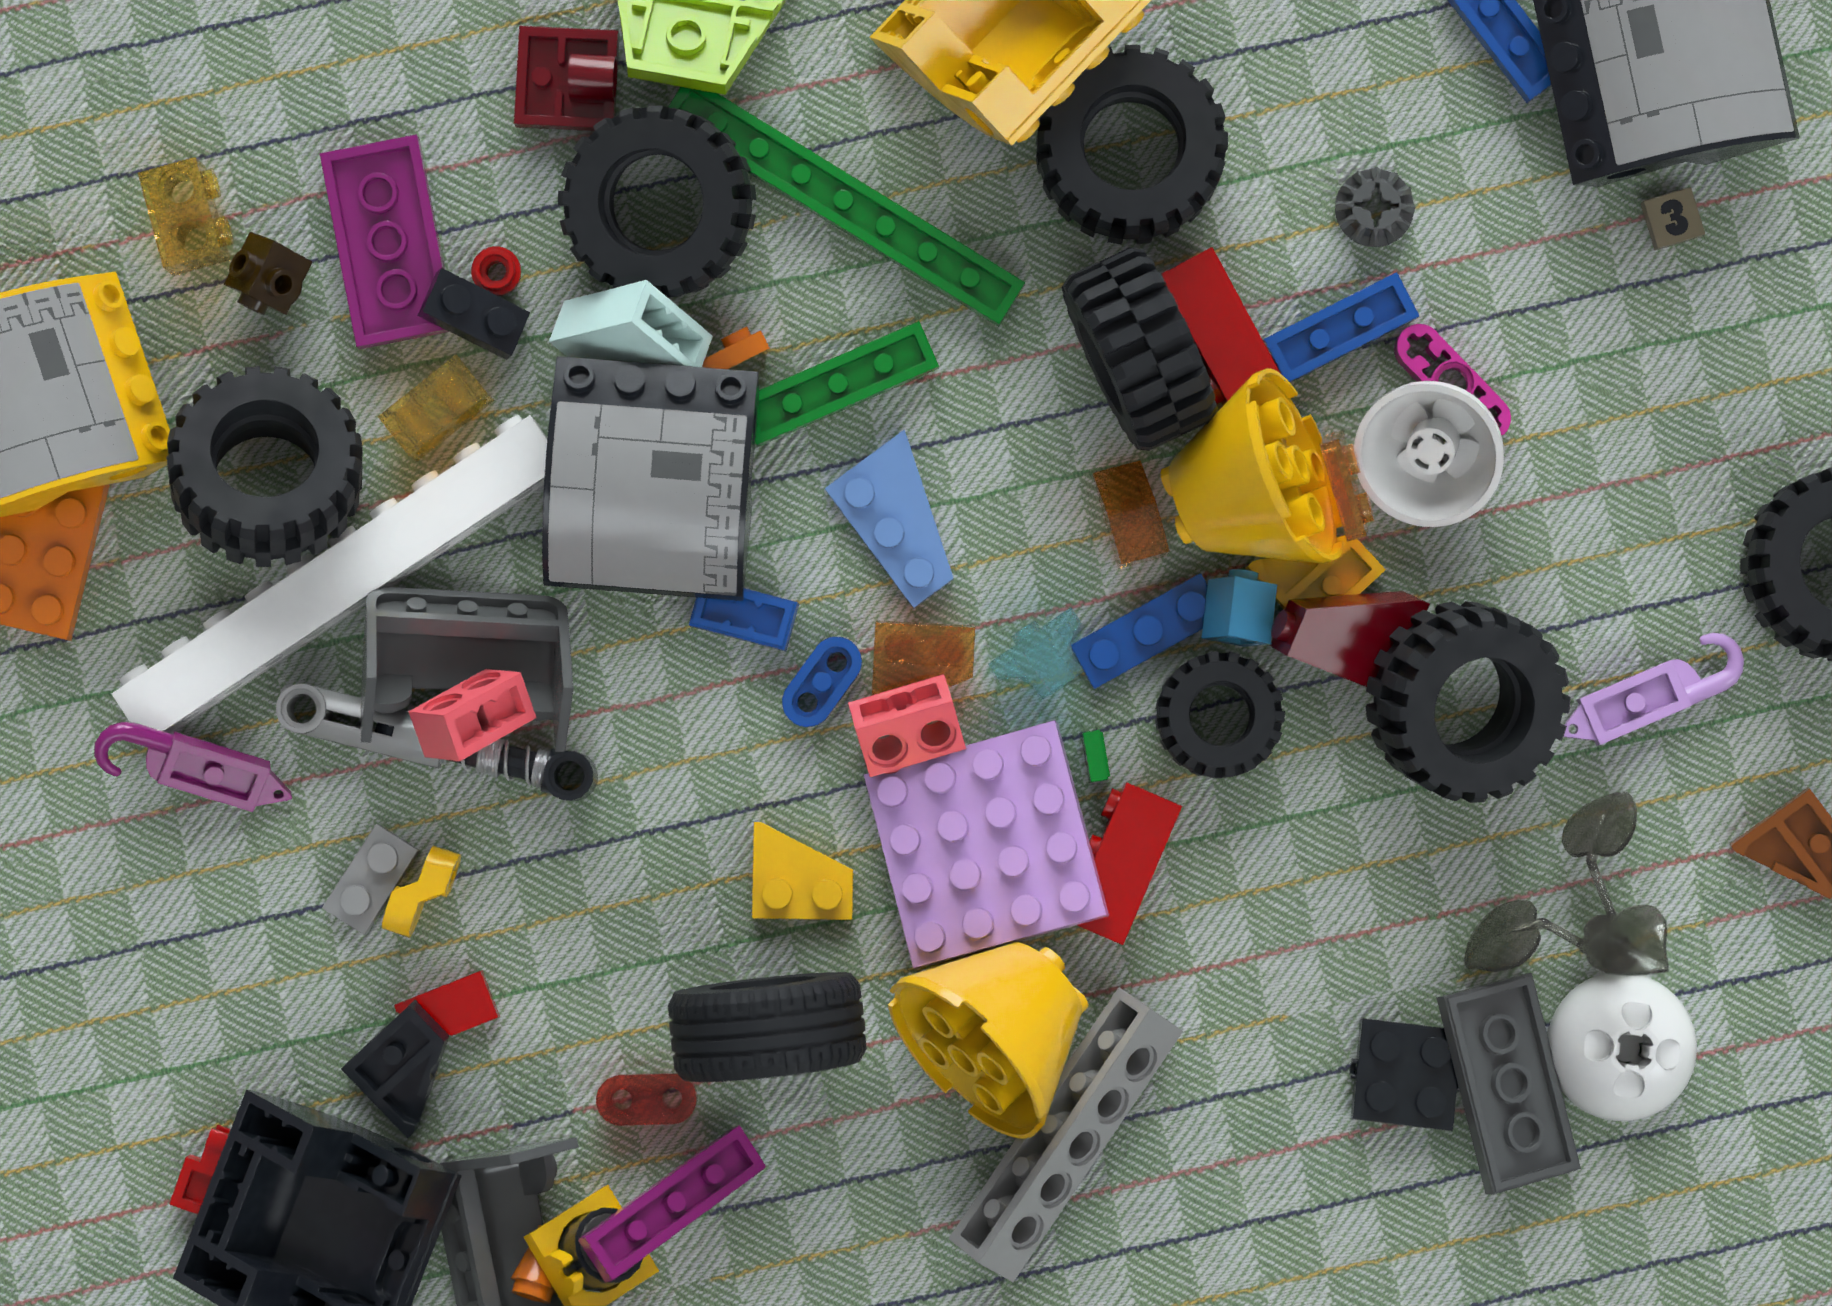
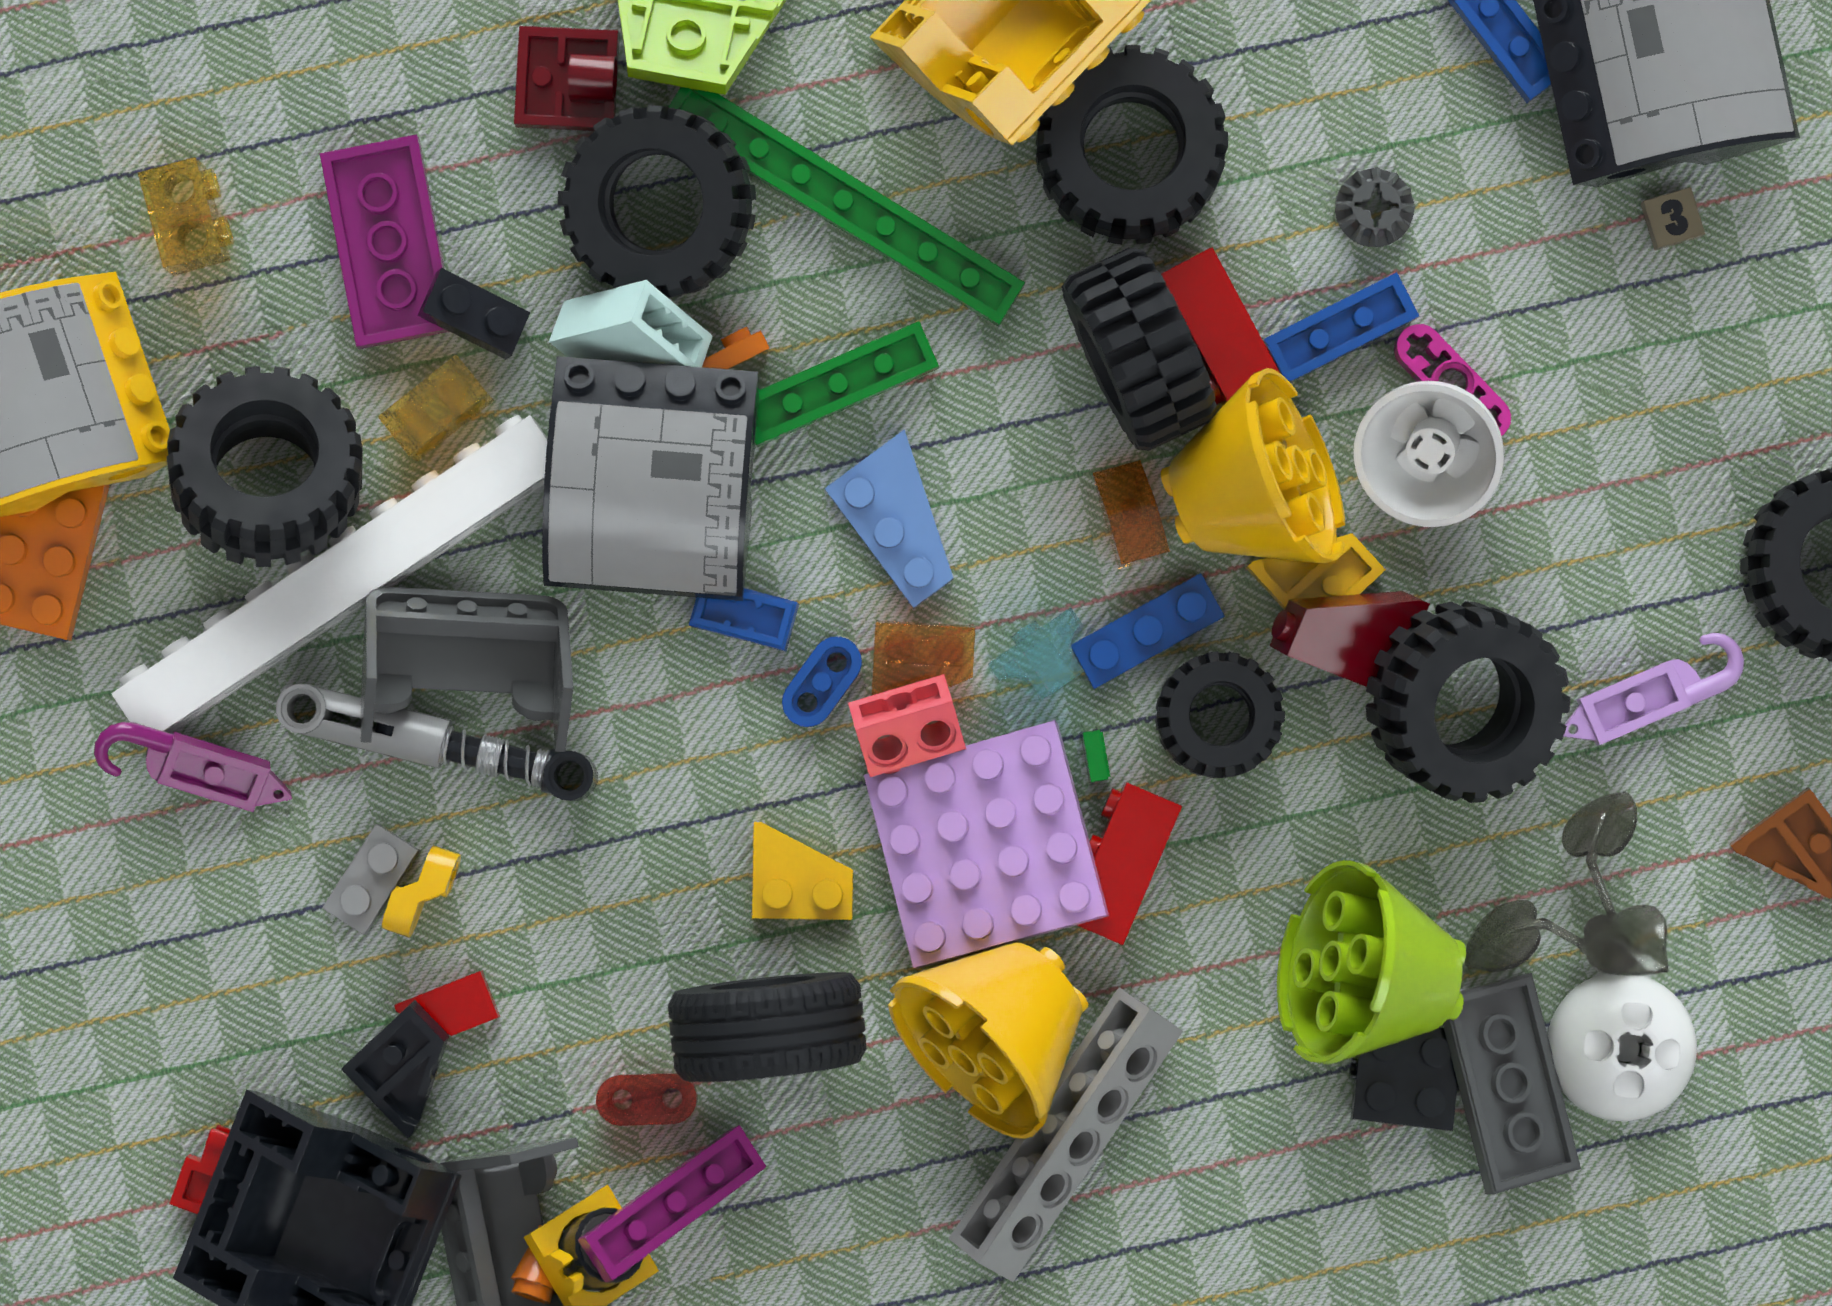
dark brown brick [223,231,313,316] -> none
coral brick [408,669,536,762] -> none
red plate [471,246,521,296] -> none
dark azure brick [1202,569,1277,647] -> none
clear orange wing [1319,430,1375,542] -> none
none -> lime cone [1277,860,1466,1064]

